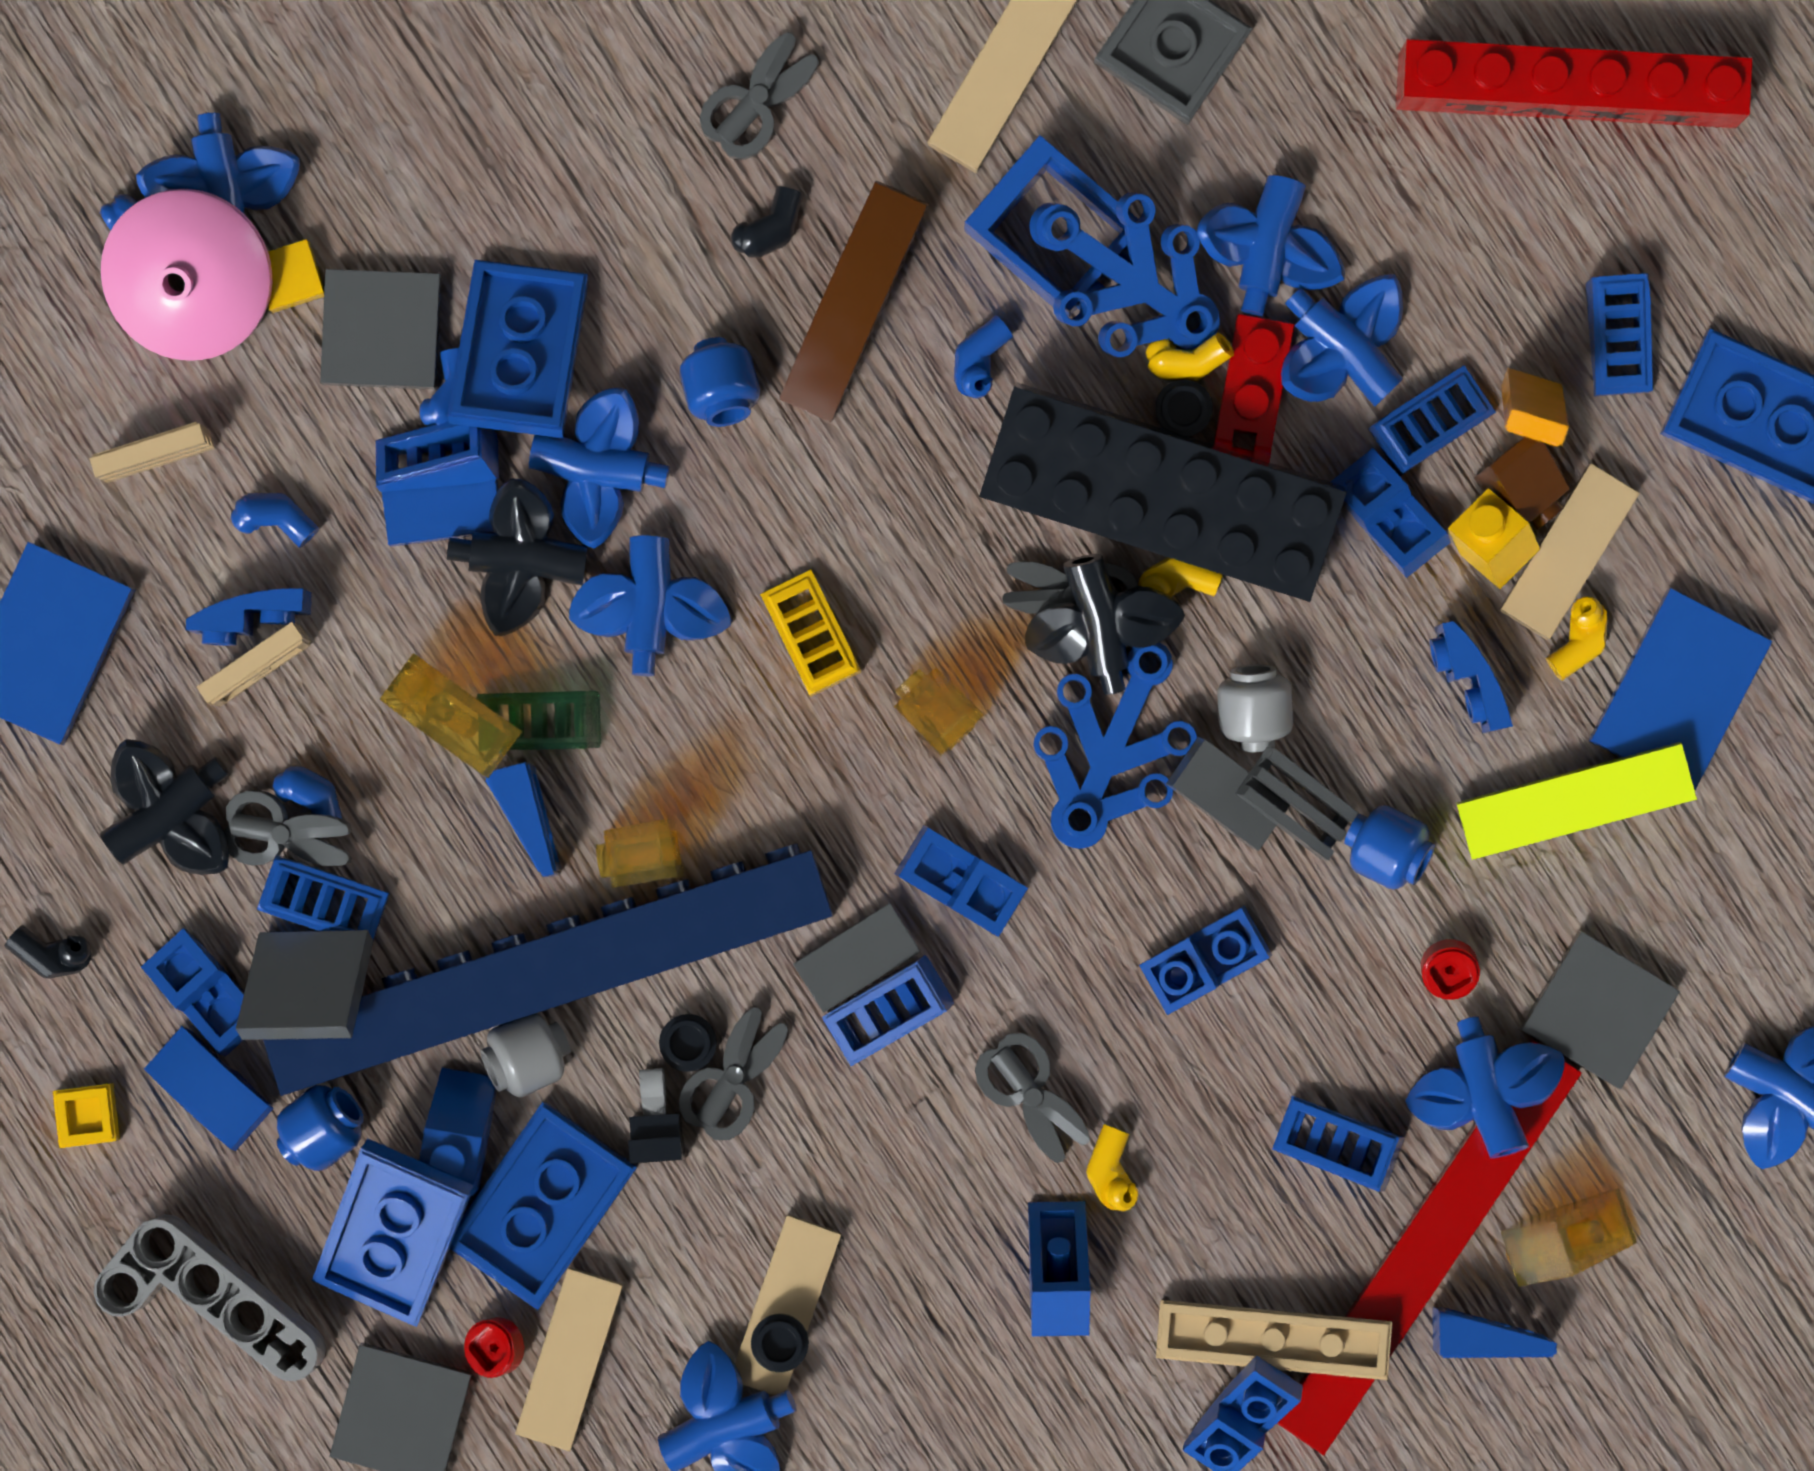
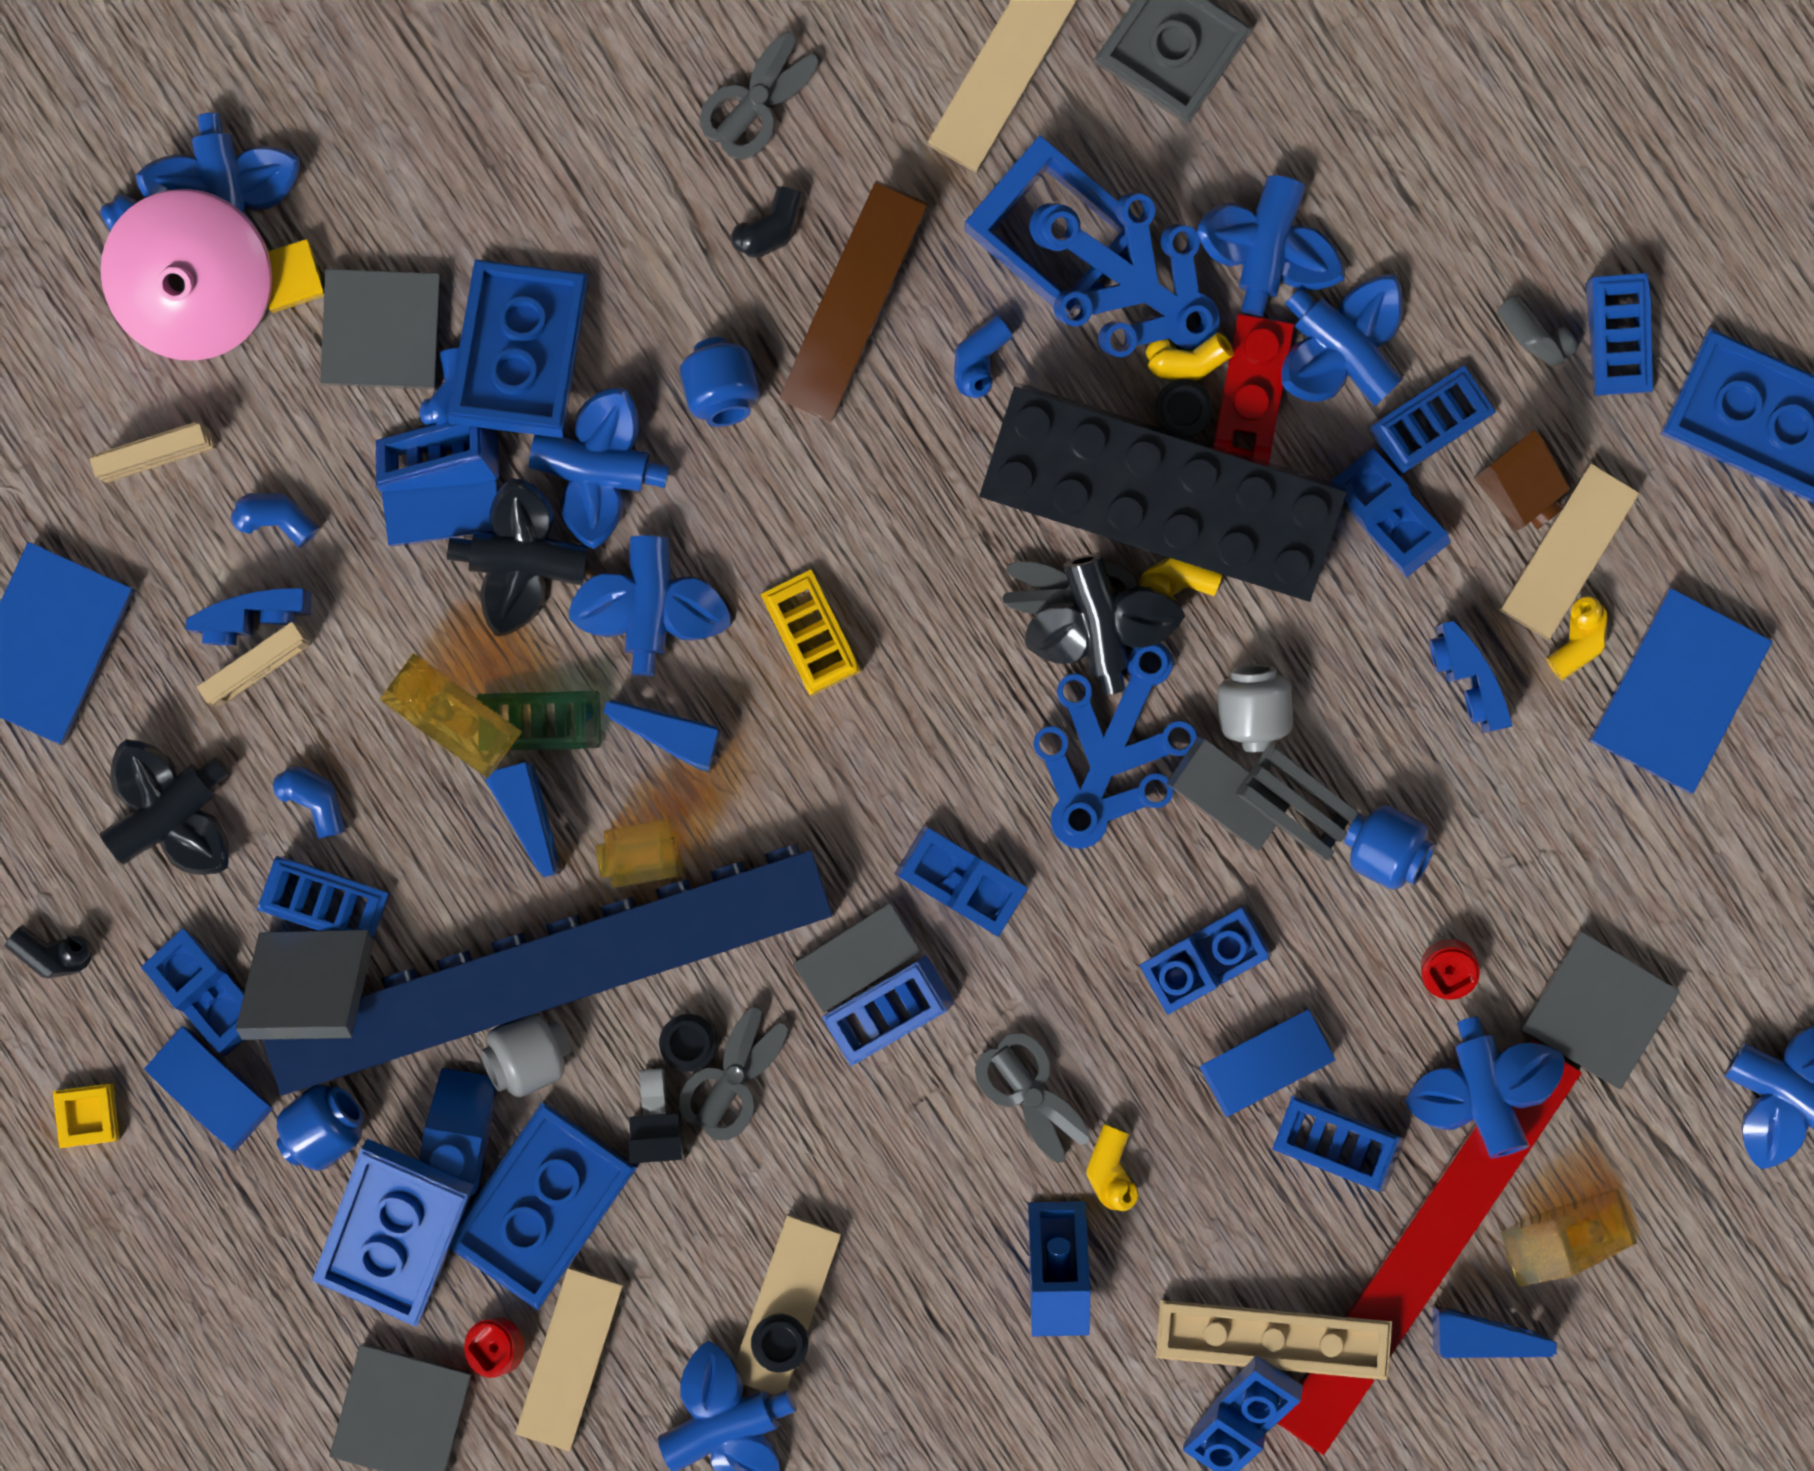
light grey beam [94,1215,326,1382] -> none
dark grey piece [224,790,352,866] -> none
clear yellow slope [894,667,984,759] -> none
red brick [1396,39,1753,128] -> none
yellow brick [1447,488,1540,589] -> none
neon yellow tile [1456,742,1697,860] -> none
light orange tile [1501,368,1569,447] -> none
none -> blue slope [603,700,721,773]
none -> blue slope [1199,1009,1336,1118]
none -> dark grey arm [1497,296,1578,366]

